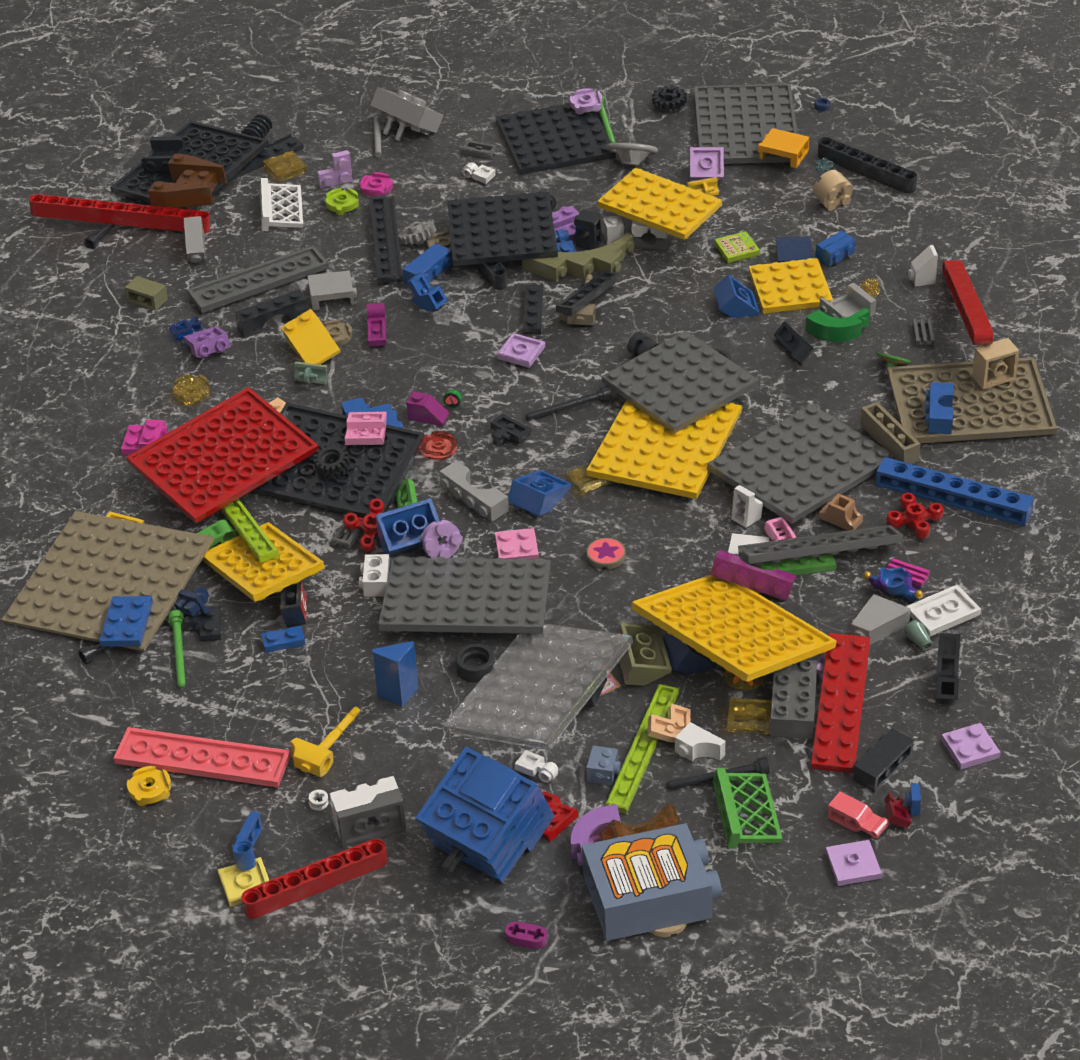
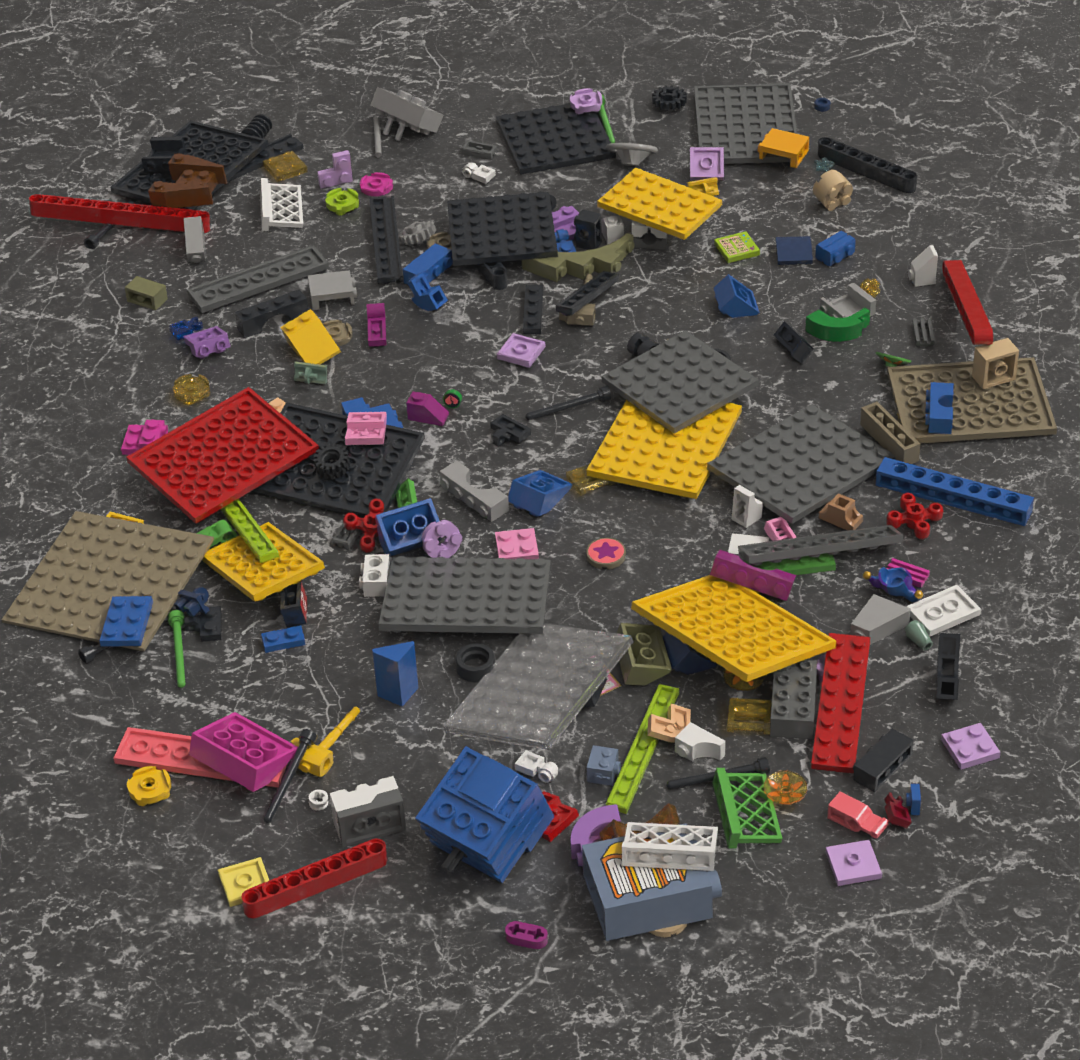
blue plate [233,811,262,871] -> none
clear red tile [420,431,458,460] -> none
yellow plate [749,258,833,314] -> none
none -> dark pink slope [189,712,298,792]
none -> black piece [264,729,318,823]
none -> white fence [622,822,718,871]
none -> clear yellow dish [764,771,807,804]

